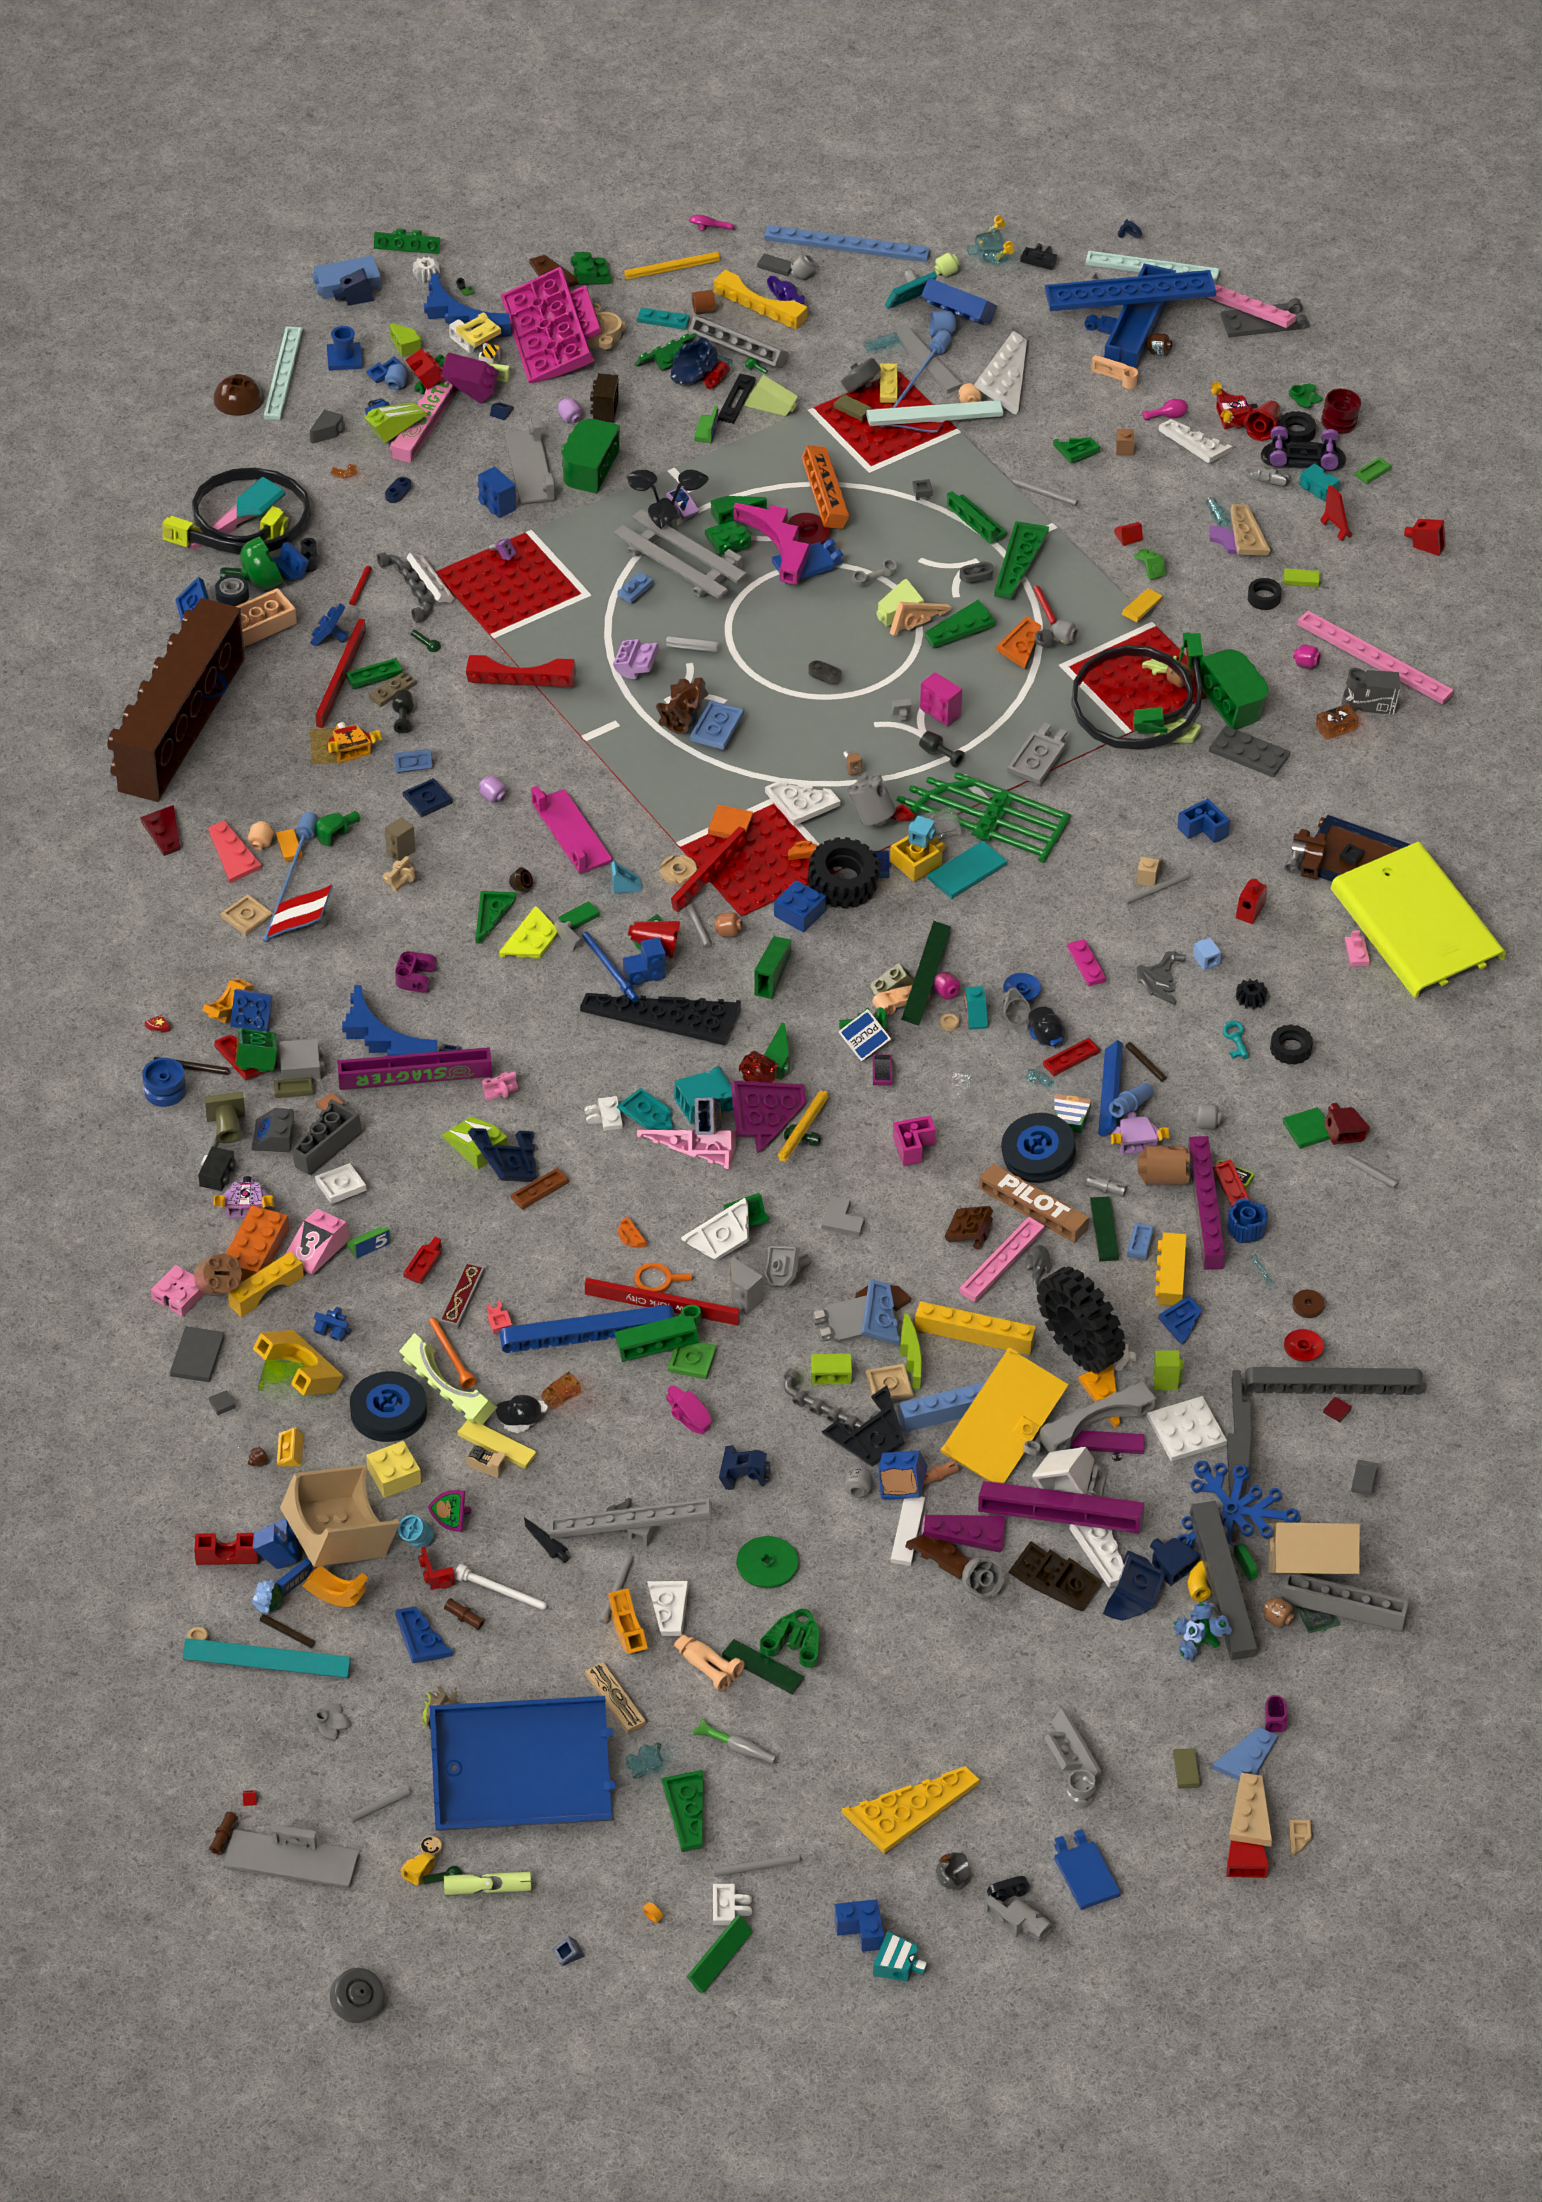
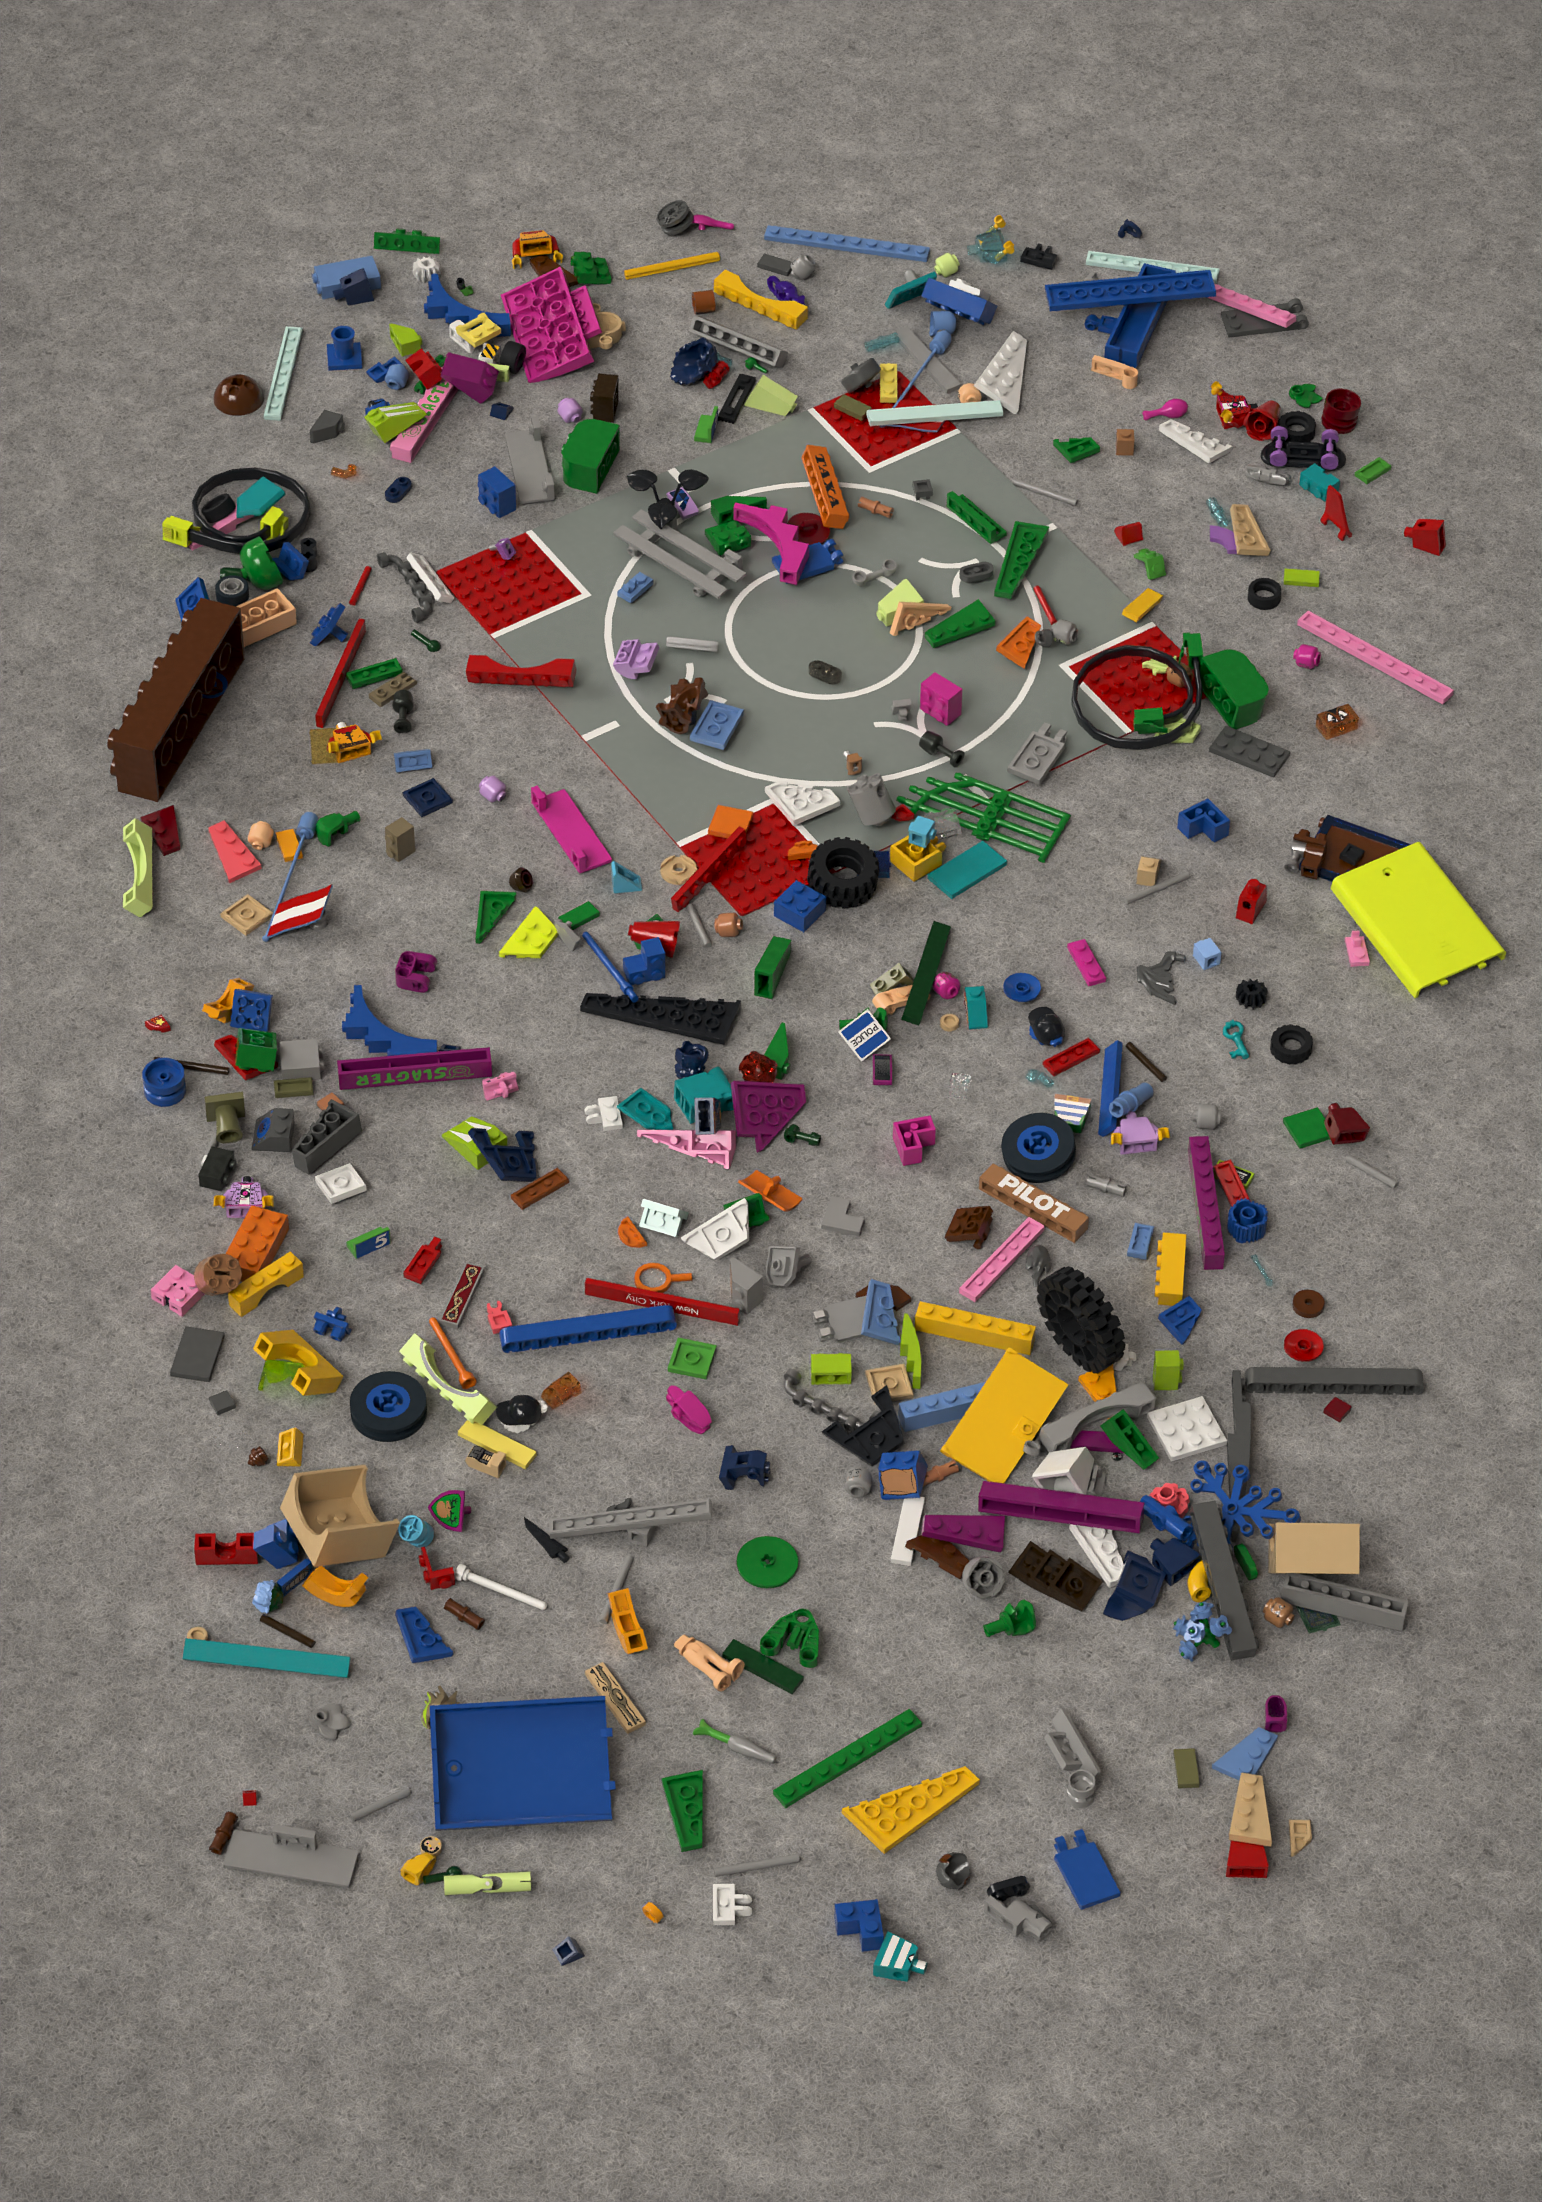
bright pink slope [286,1209,351,1275] -> none
dark grey wheel [330,1968,384,2023] -> none
light yellow brick [366,1441,421,1498] -> none
tan hips [382,856,415,892] -> none
green hinge [614,1305,702,1362] -> none
clear light blue hips [625,1742,664,1779] -> none
green bracket [635,333,697,371] -> none
teal plate [637,307,690,330] -> none
white wing [647,1581,689,1636] -> none
green tile [687,1915,753,1993] -> none
yellow axle [777,1090,829,1162] -> none
light grey hat [1002,987,1031,1035] -> none
dark green tile [1090,1196,1119,1261] -> none
medium nougat cylinder [1137,1146,1190,1185] -> none
reddish brown head [1147,333,1173,356] -> none
dark grey piece [1341,668,1400,714] -> none
dark grey slope [1351,1459,1378,1496] -> none
none -> yellowish green arch [123,818,153,917]
none -> black tyre [201,493,236,523]
none -> black tyre [499,341,526,374]
none -> torso [512,230,563,269]
none -> light aqua bracket [639,1199,689,1237]
none -> dark grey wheel [656,200,694,235]
none -> dark blue hair [674,1041,709,1079]
none -> orange shield [738,1170,802,1212]
none -> green plate [773,1709,922,1809]
none -> nougat pin [858,497,894,519]
none -> white plate [949,278,990,301]
none -> green piece [983,1599,1036,1638]
none -> green slope [1100,1409,1159,1470]
none -> blue piece [1140,1495,1193,1541]
none -> coral plant [1149,1483,1190,1518]

